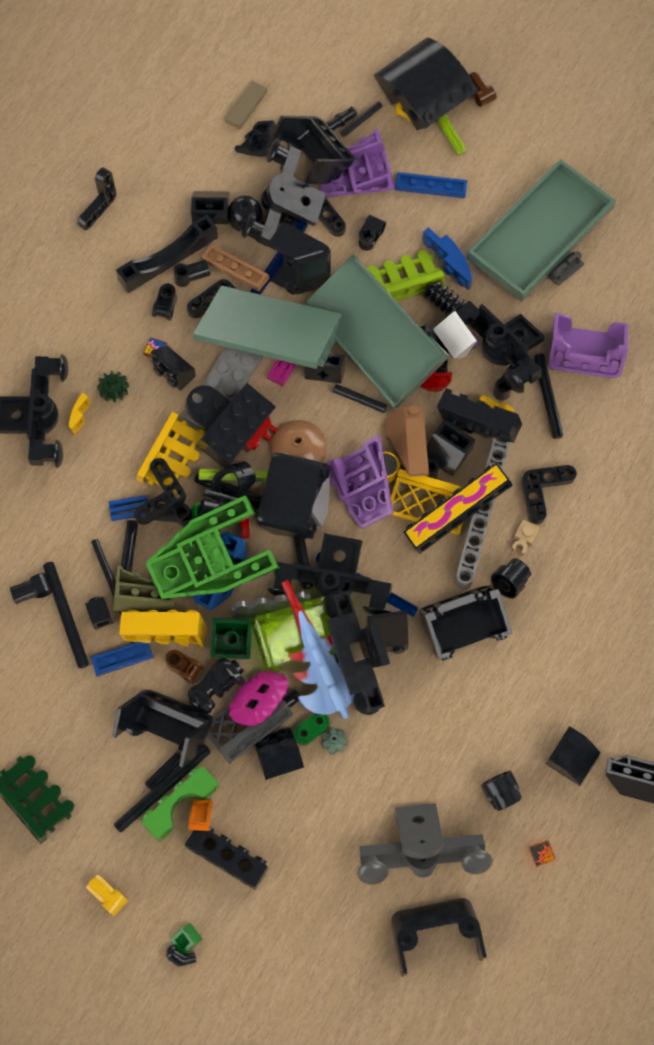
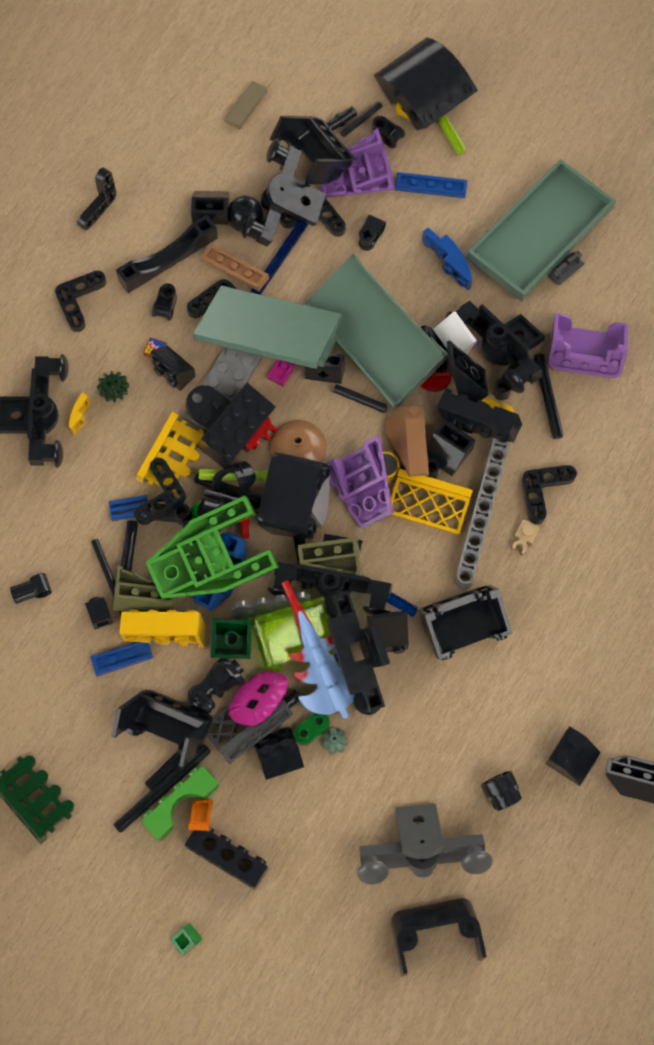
black axle [43,562,89,669] -> none
yellow piece [86,875,128,916] -> none
reddish brown piece [165,650,204,684] -> none
black arm [166,946,197,967] -> none
black piece [174,260,210,287] -> none
black slope [235,120,276,157] -> none
black windscreen [267,222,331,295] -> none
lime fence [367,250,445,301] -> none
brick [403,463,513,554] -> none
black piece [424,281,465,314] -> none
reddish brown piece [469,72,497,107] -> none
black piece [491,558,532,599] -> none
clear orange tile [529,840,556,867] -> none
none -> black beam [55,270,106,332]
none -> olive wedge [298,537,363,576]
none -> black piece [372,116,405,149]
none -> black slope [447,340,489,403]

